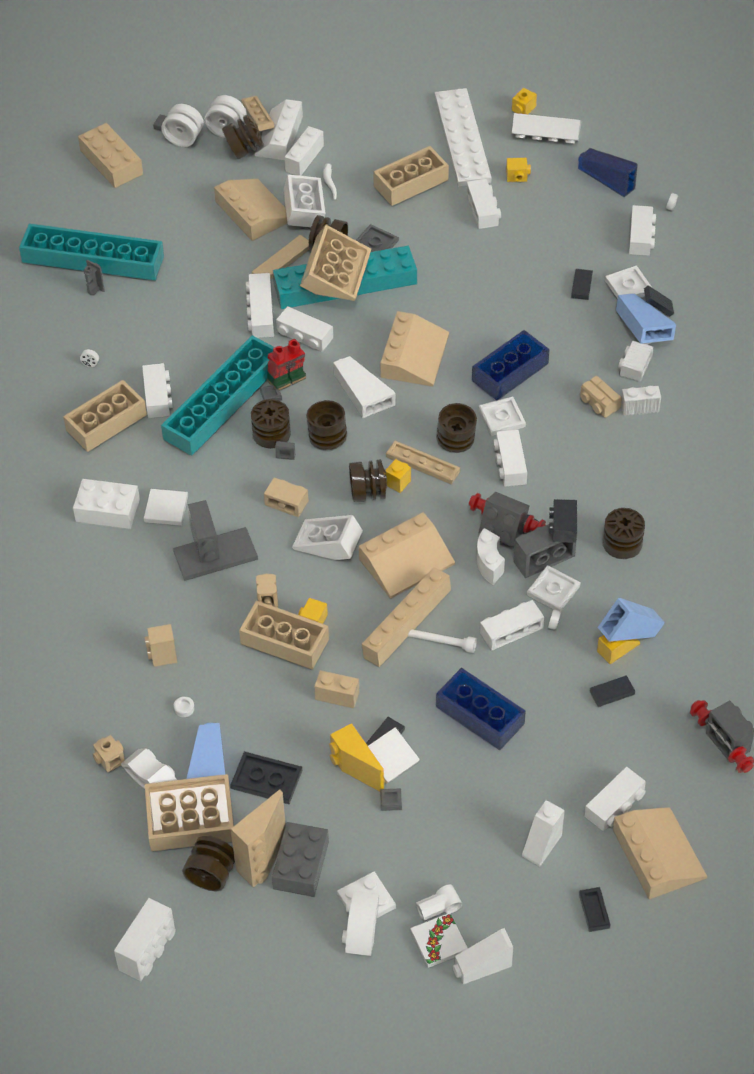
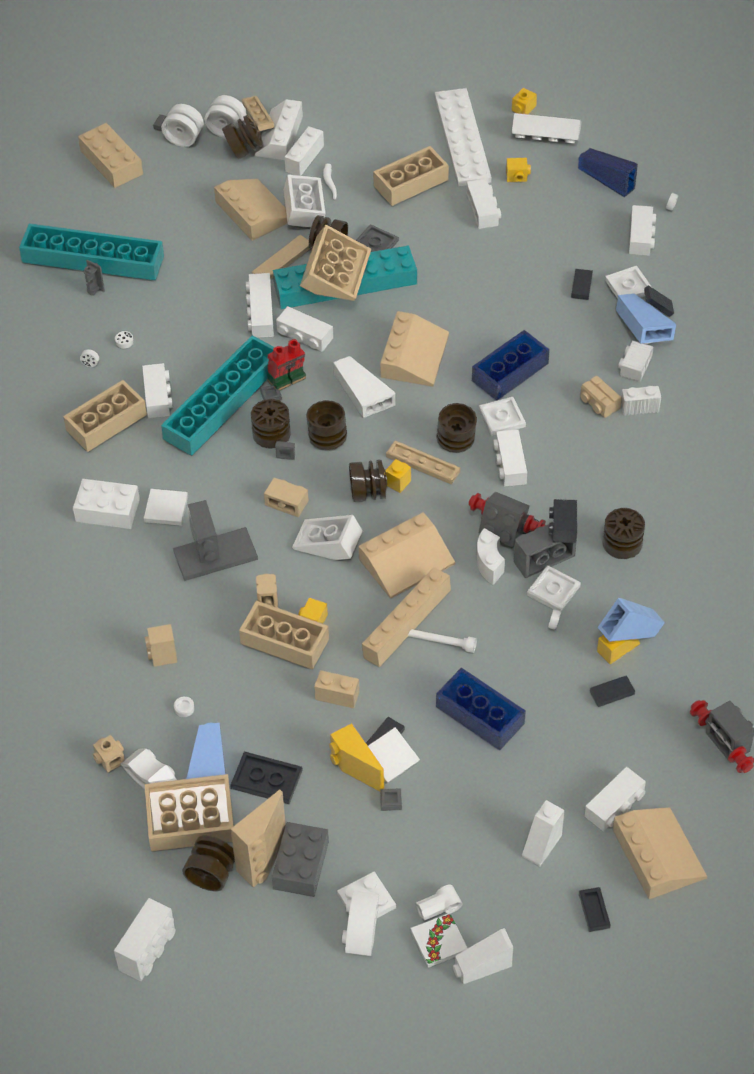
white brick [480,600,544,651] -> none
none -> white tile [115,331,133,349]

